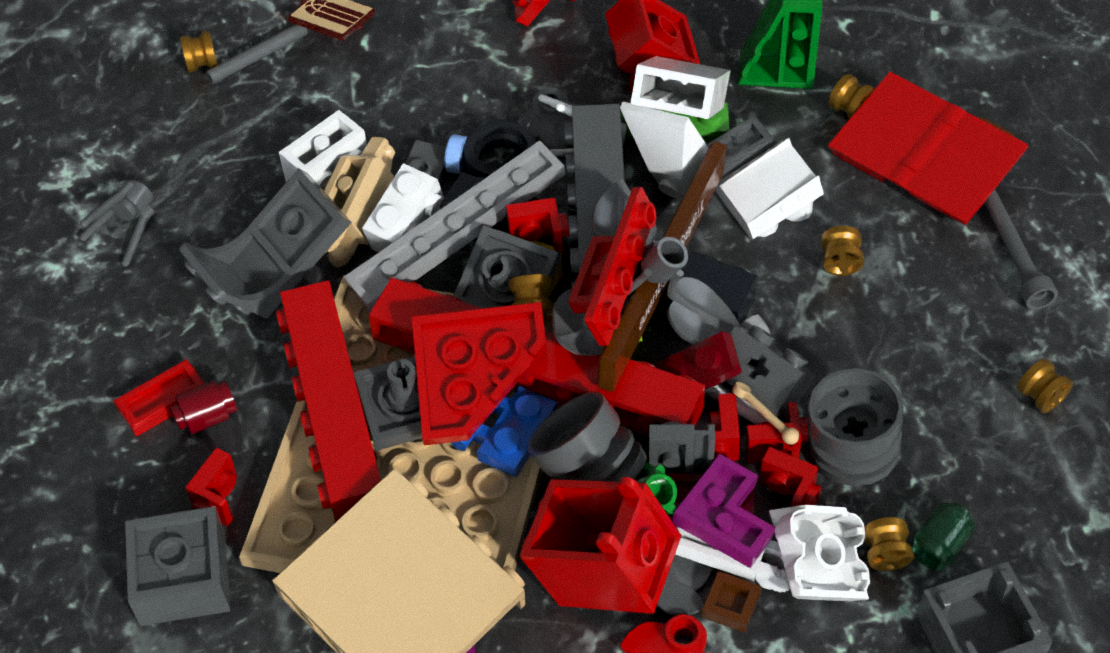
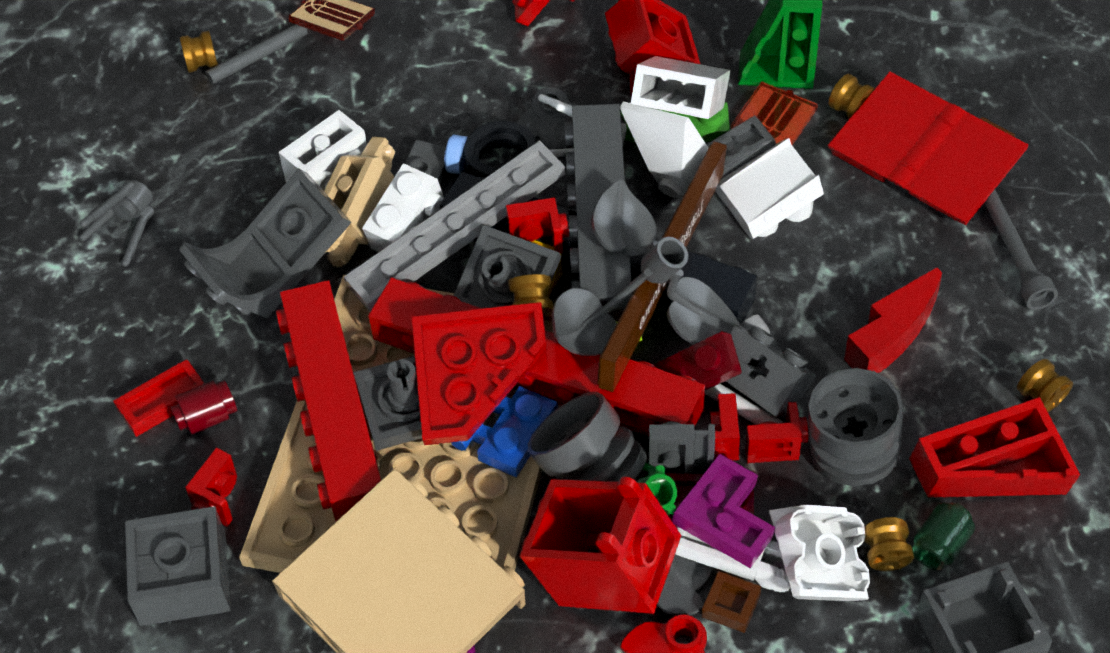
red bracket [568,187,656,346] -> none
tan hinge [732,382,799,445] -> none
red bracket [760,447,822,507] -> none
pearl gold wheel [821,226,864,276] -> none
none -> clear red piece [731,82,818,146]
none -> red slope [844,267,942,374]
none -> red wedge [909,397,1080,498]

